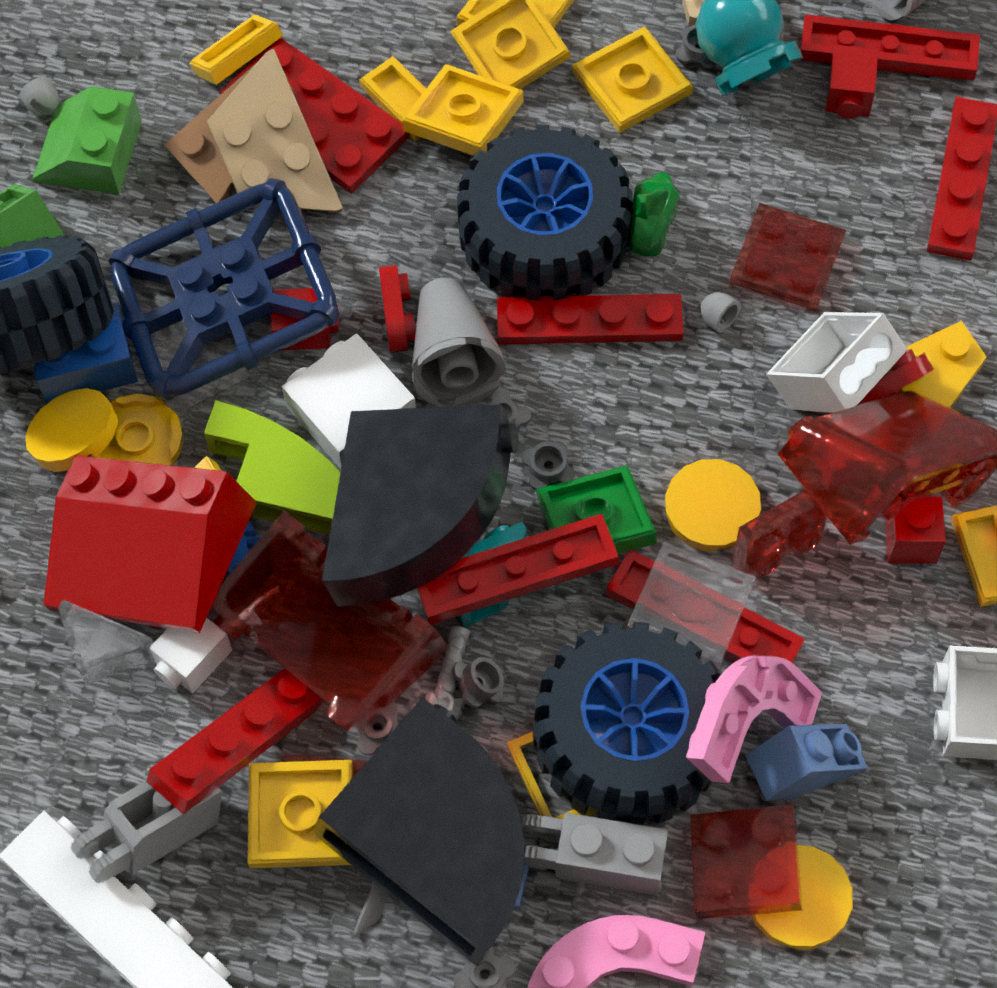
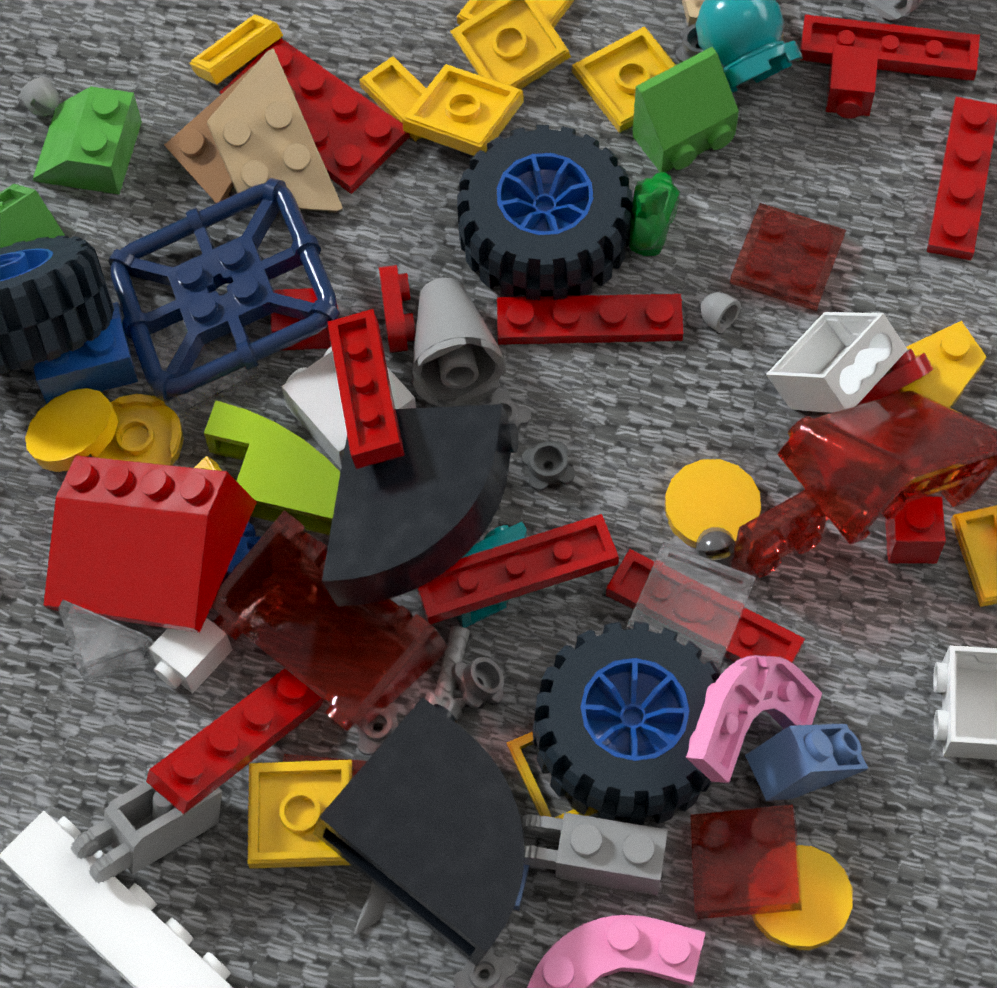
green plate [536,465,657,554] -> none
none -> red plate [327,309,404,469]
none -> bright green slope [632,47,739,173]
none -> dark grey hinge [696,527,736,569]

